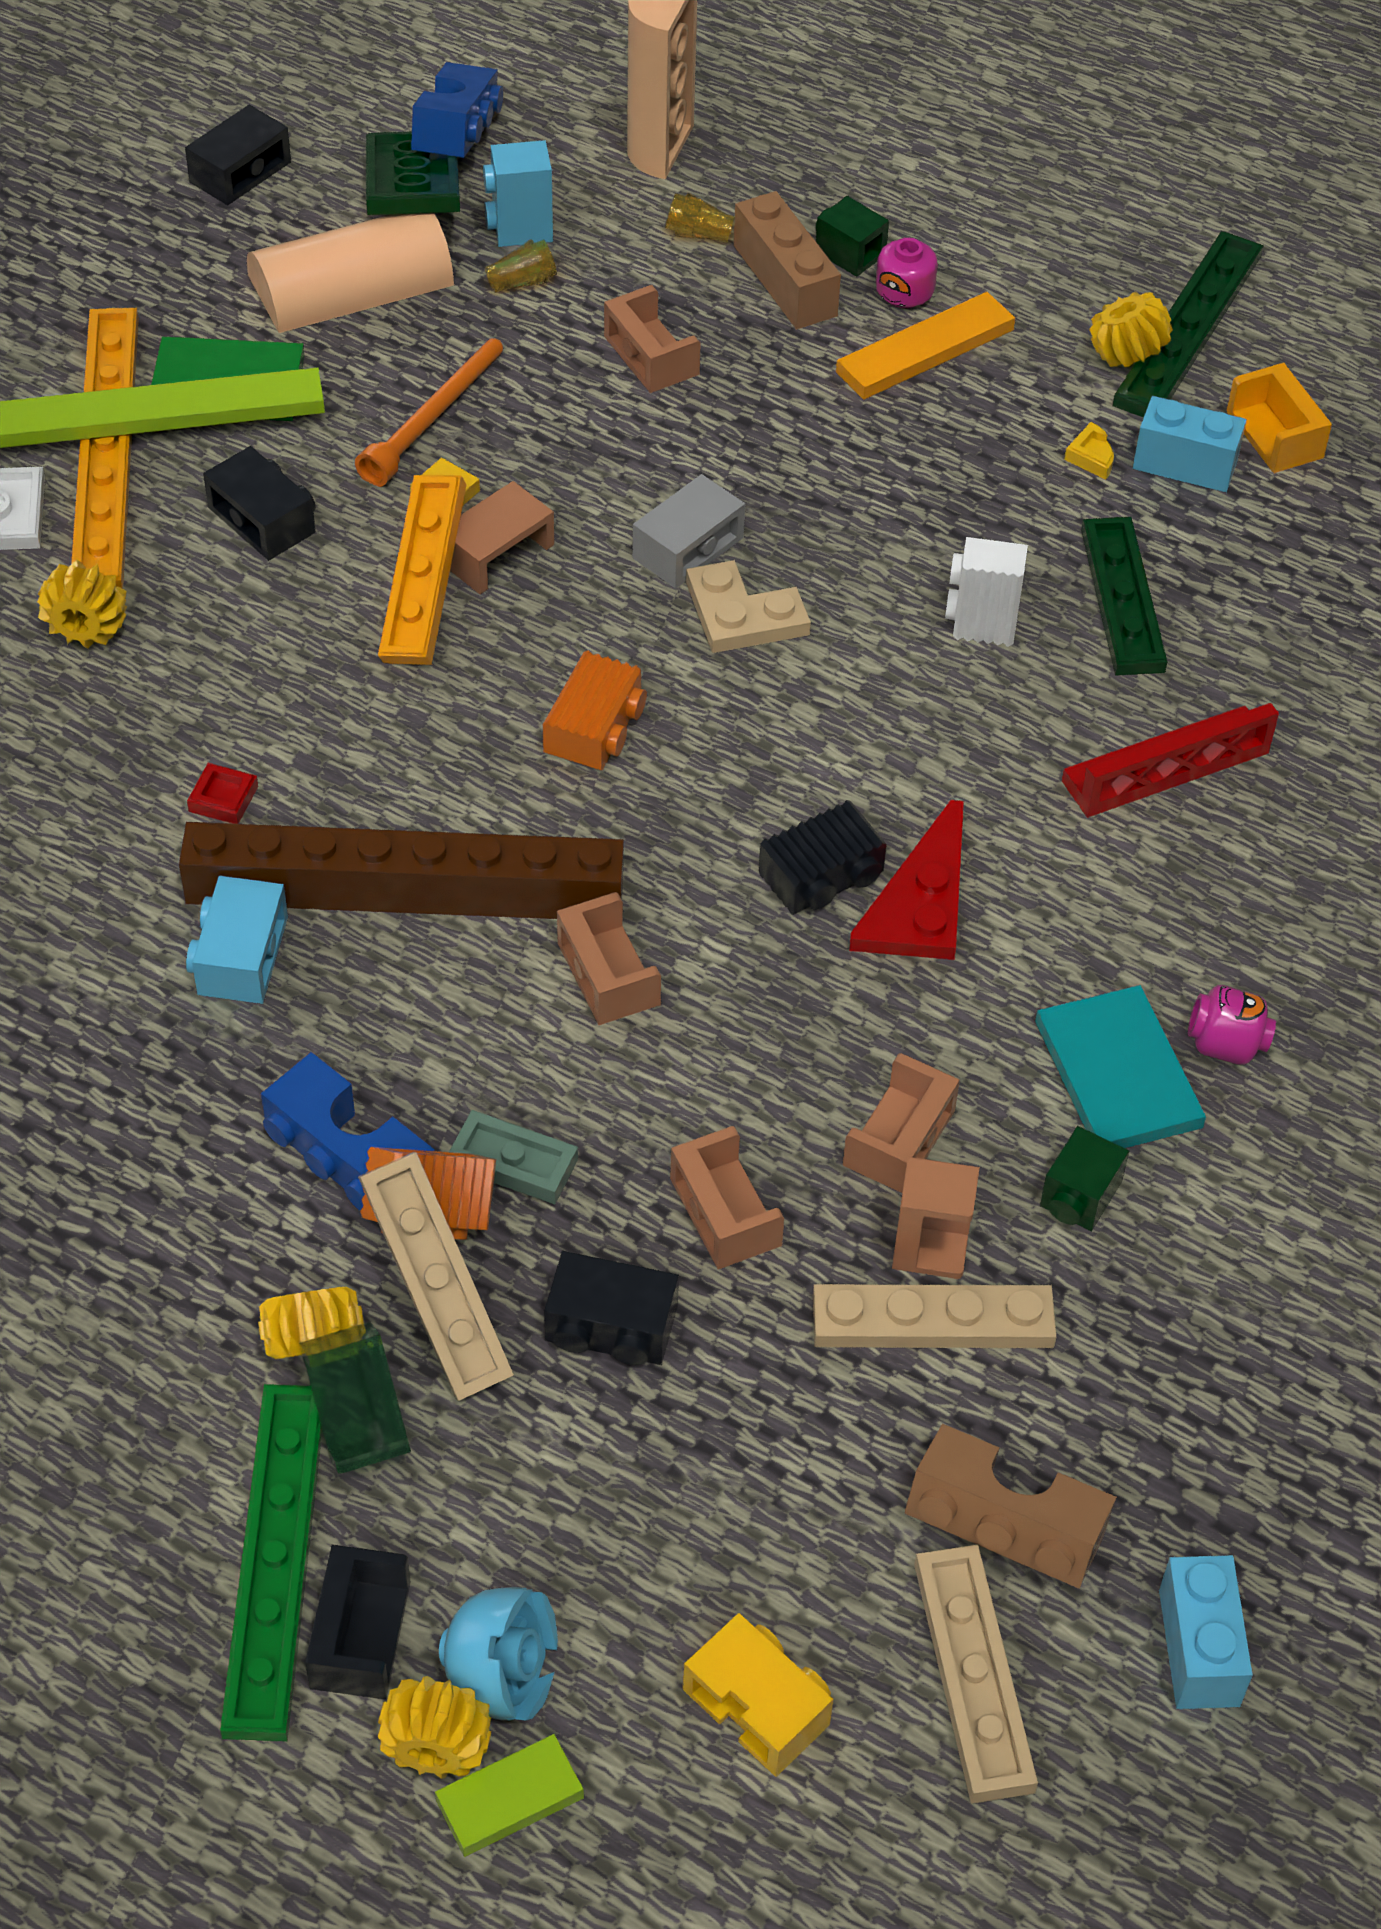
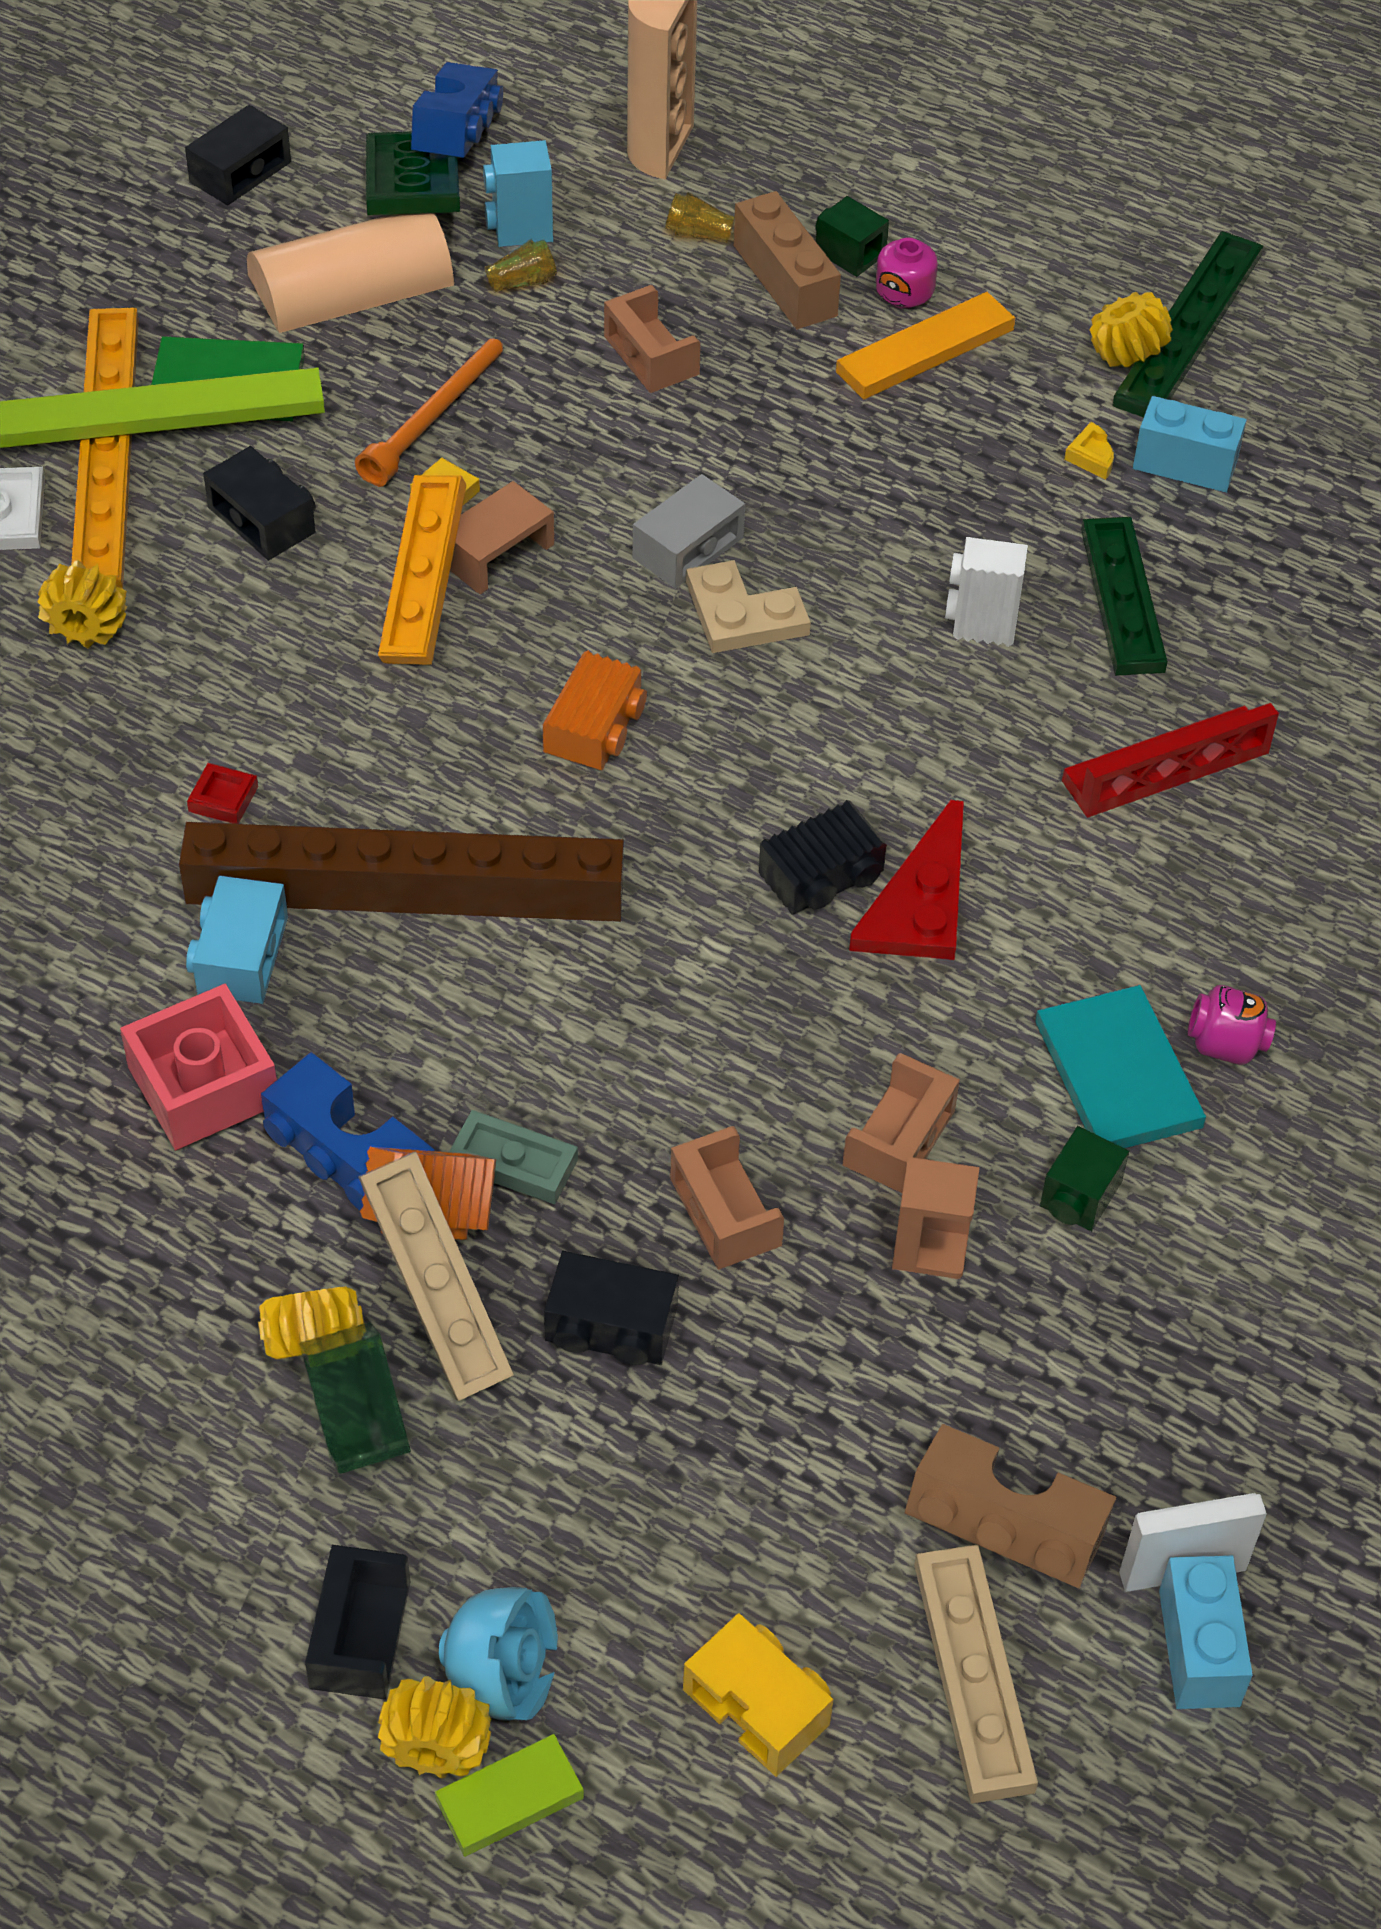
green tile [220,1384,326,1742] -> none
nougat panel [557,892,661,1025] -> none
tan plate [813,1284,1056,1348] -> none
light orange panel [1227,363,1332,473] -> none
none -> coral brick [120,983,277,1151]
none -> white tile [1119,1493,1267,1592]

